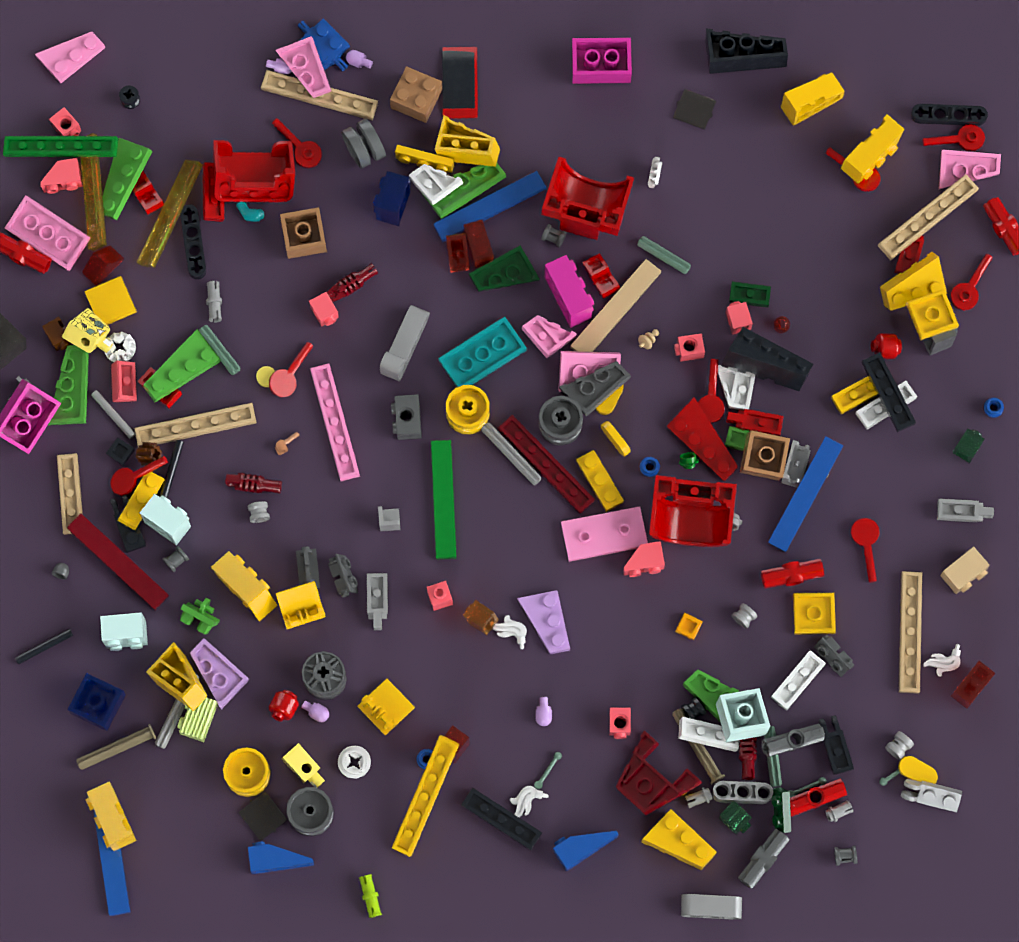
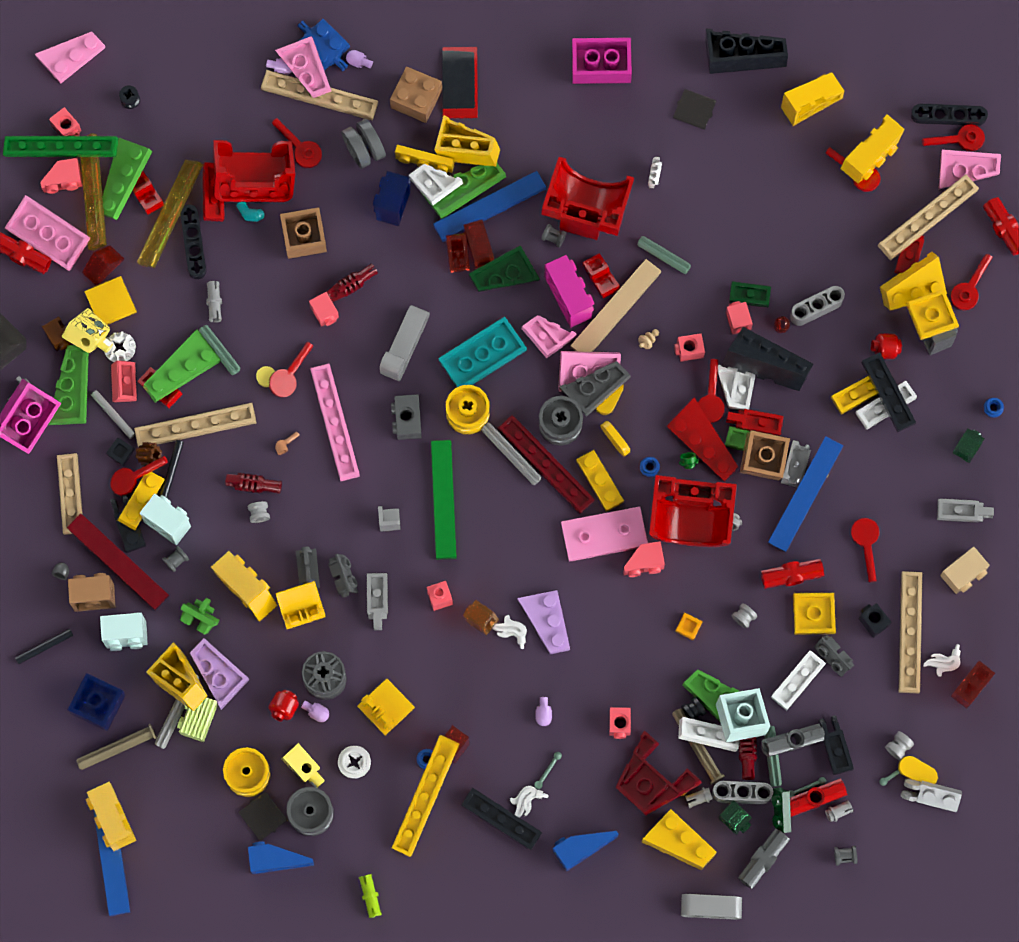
none -> medium nougat brick [68,573,116,612]
none -> light grey beam [790,286,845,326]
none -> black brick [859,603,892,638]

